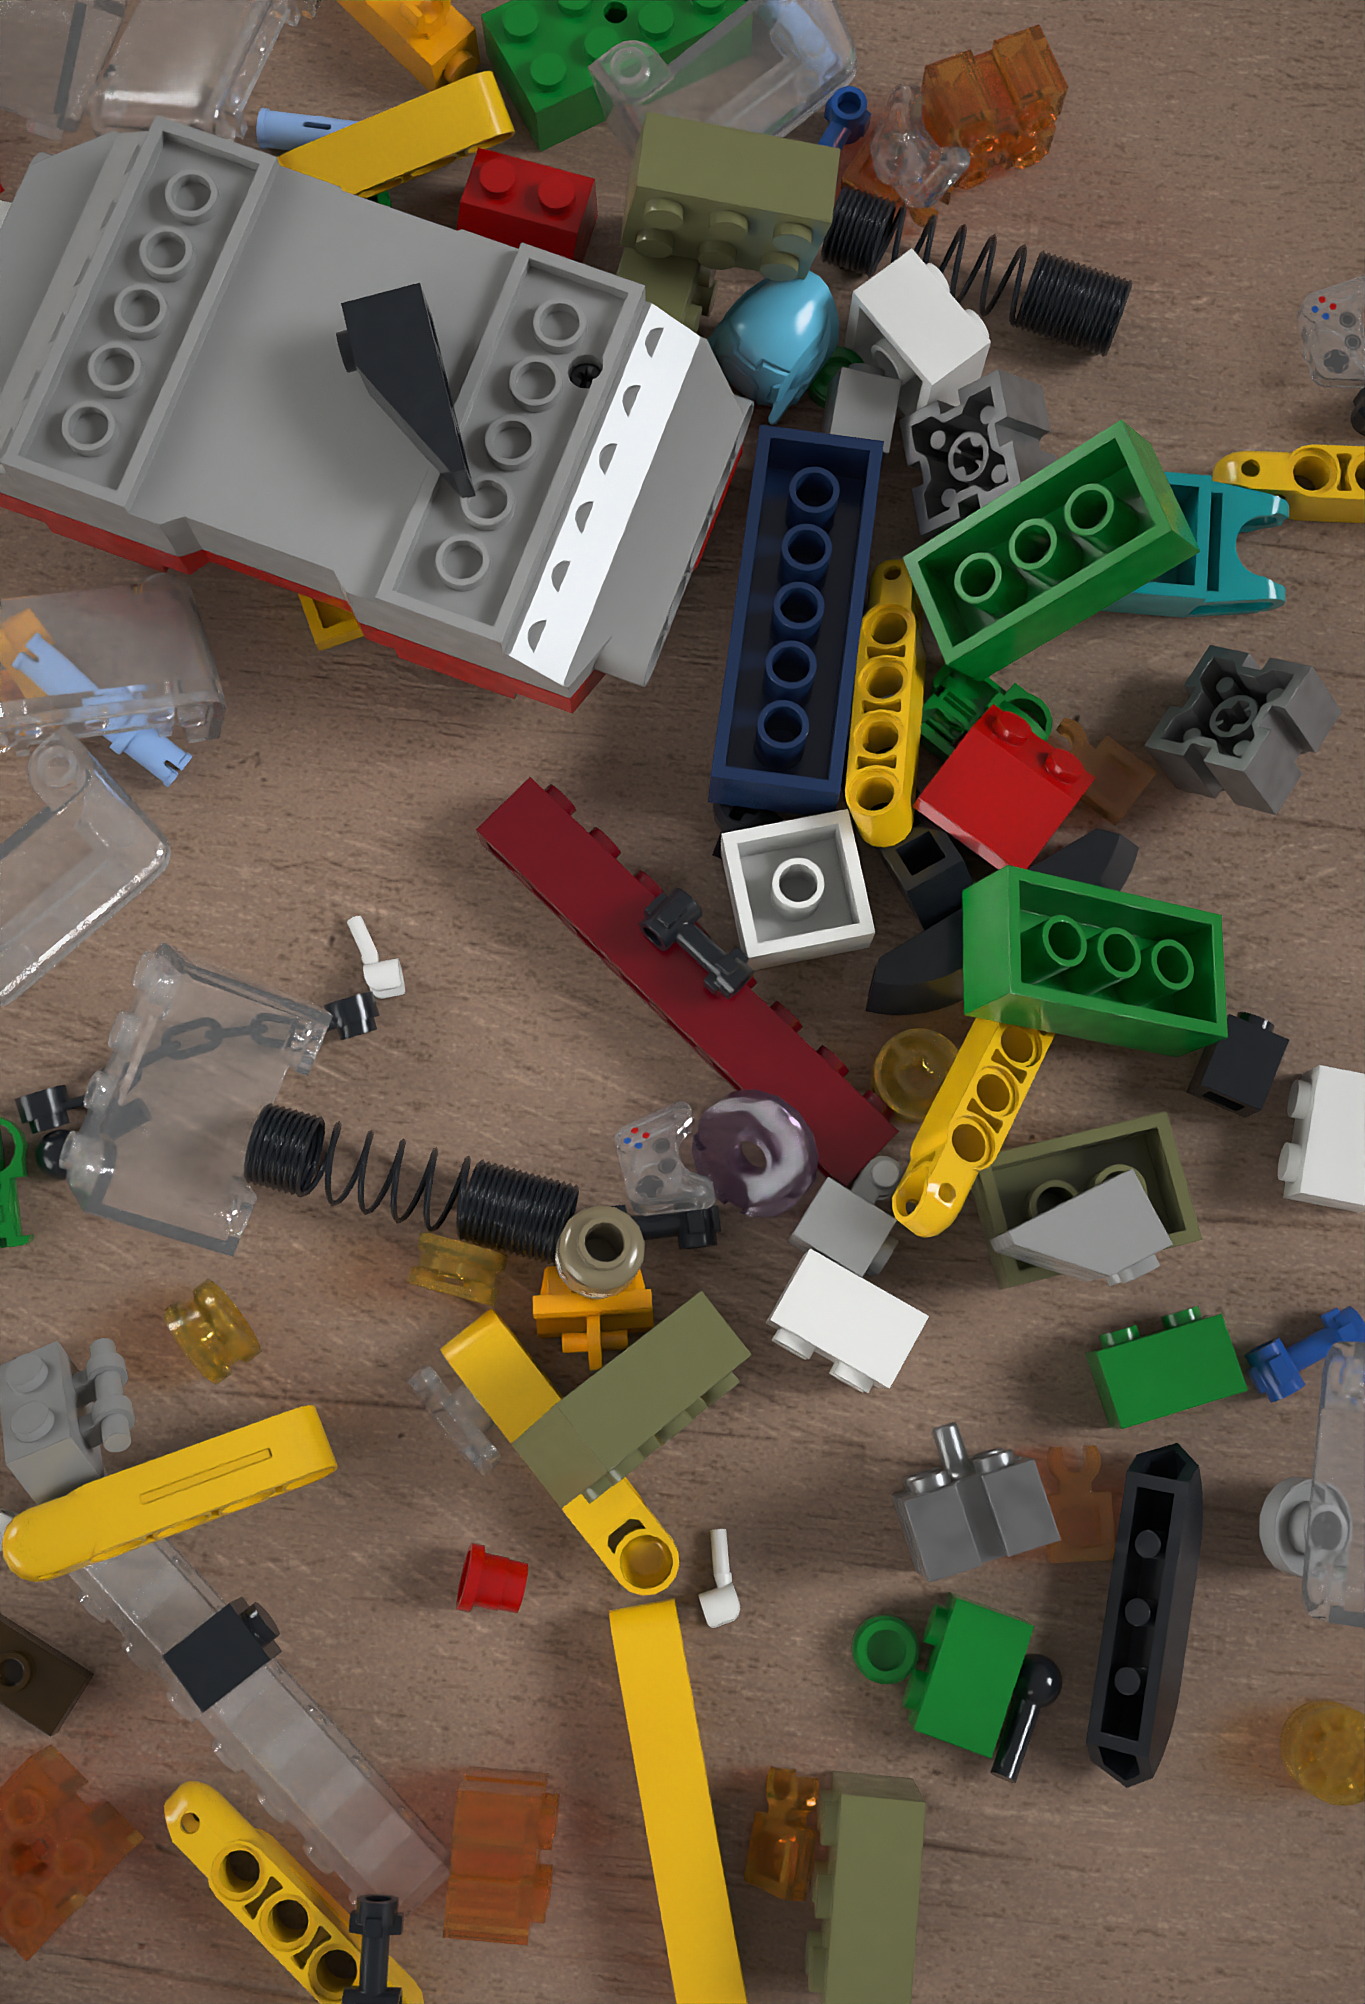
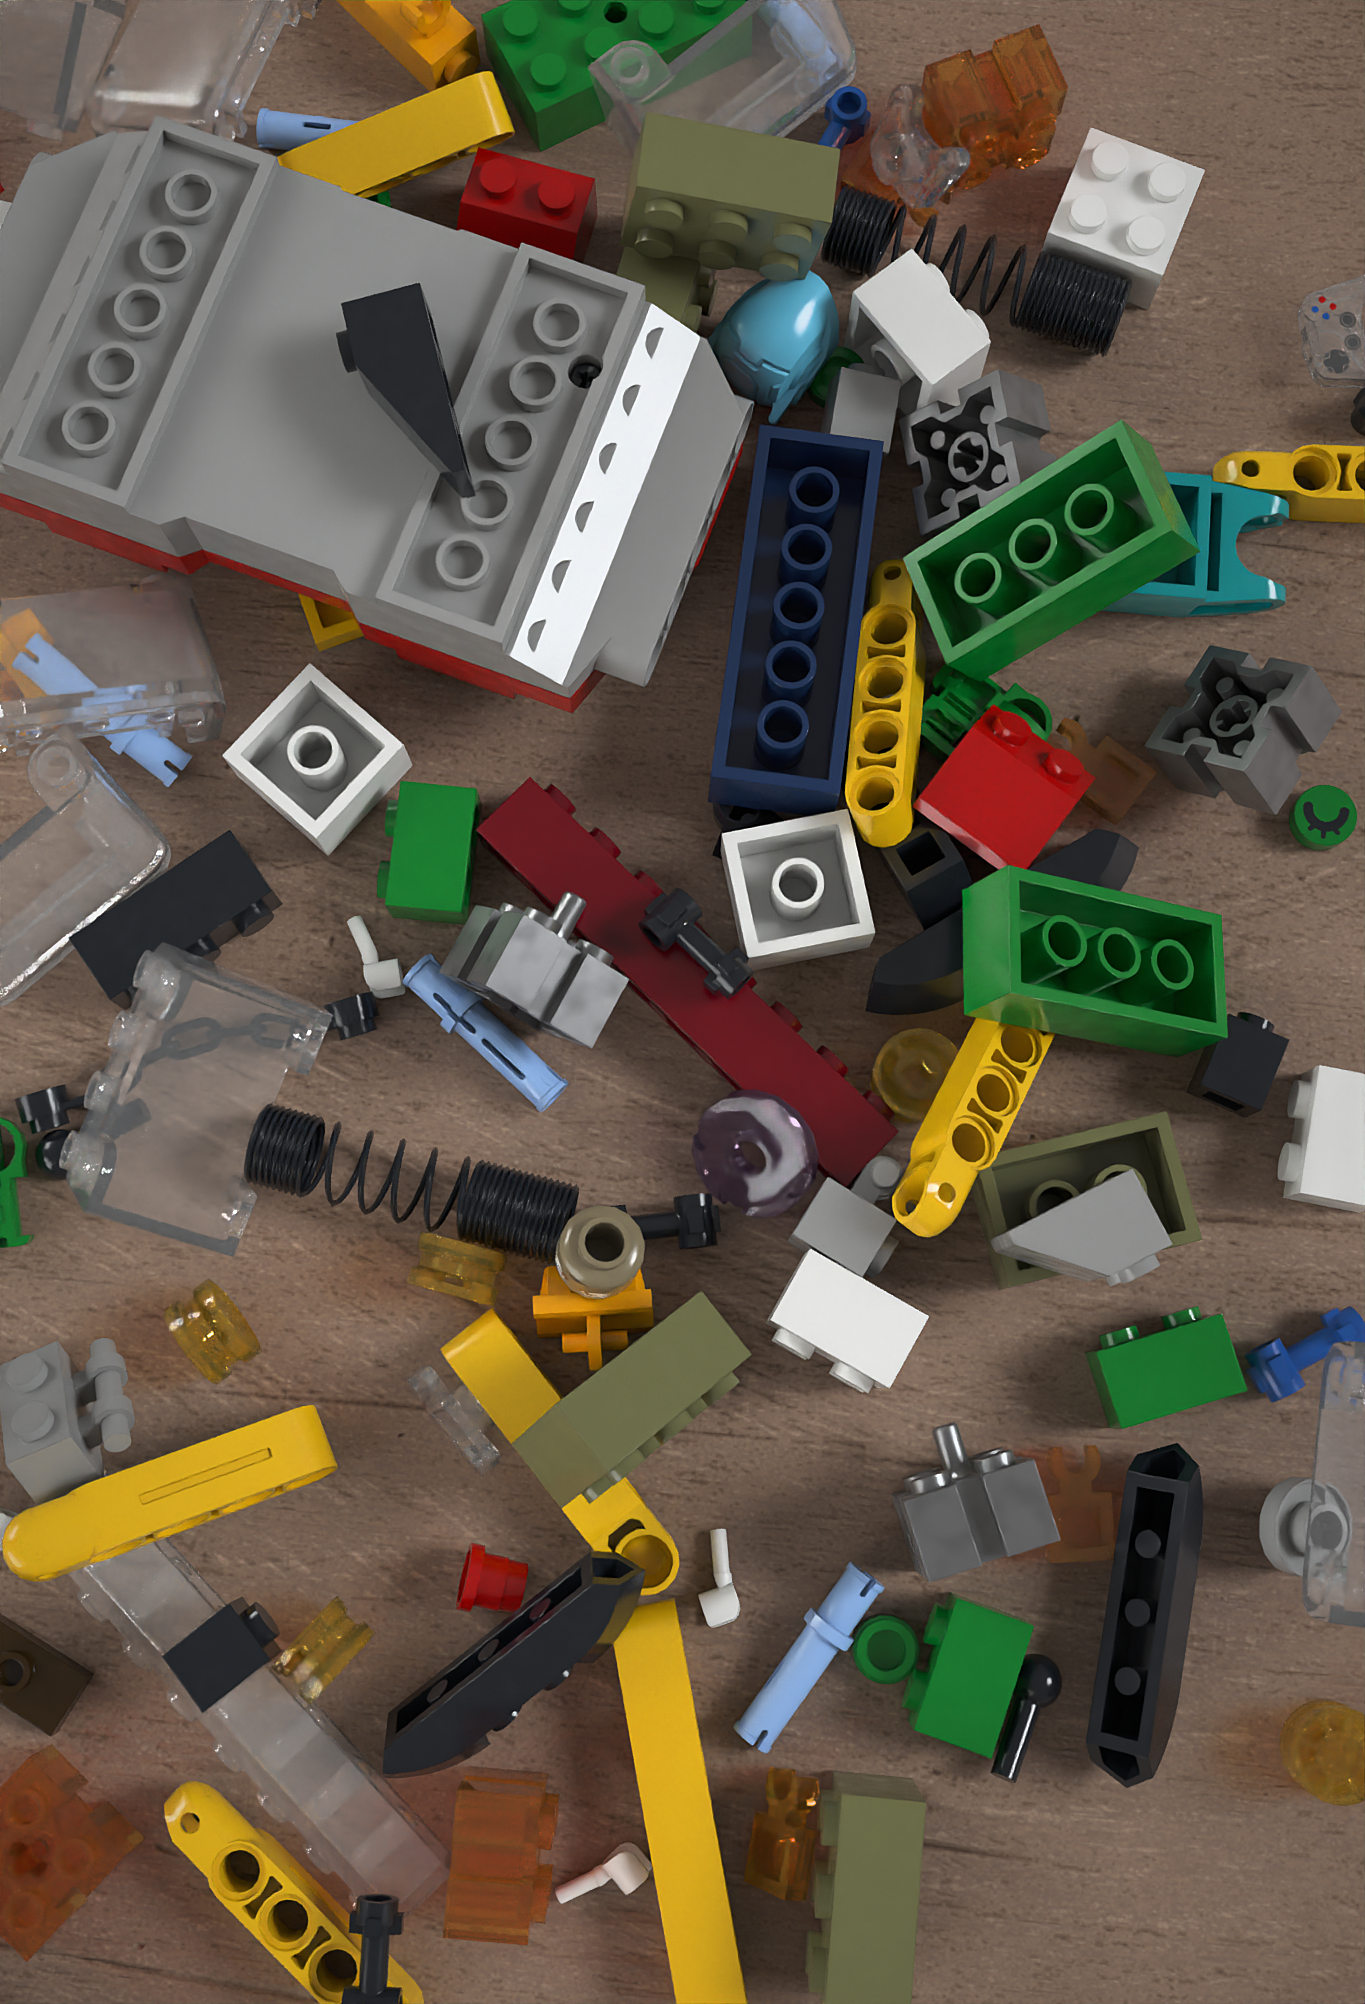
clear piece [614,1101,716,1216] -> none
none -> black brick [68,830,283,1011]
none -> white brick [222,663,413,856]
none -> clear yellow wheel [271,1596,376,1706]
none -> green brick [377,781,482,925]
none -> black brick [383,1551,645,1778]
none -> light blue pin [402,953,569,1113]
none -> flat silver brick [439,891,629,1048]
none -> white hand [555,1842,652,1904]
none -> light blue pin [733,1561,885,1754]
none -> white brick [1042,128,1205,310]
none -> green tile [1289,785,1357,851]

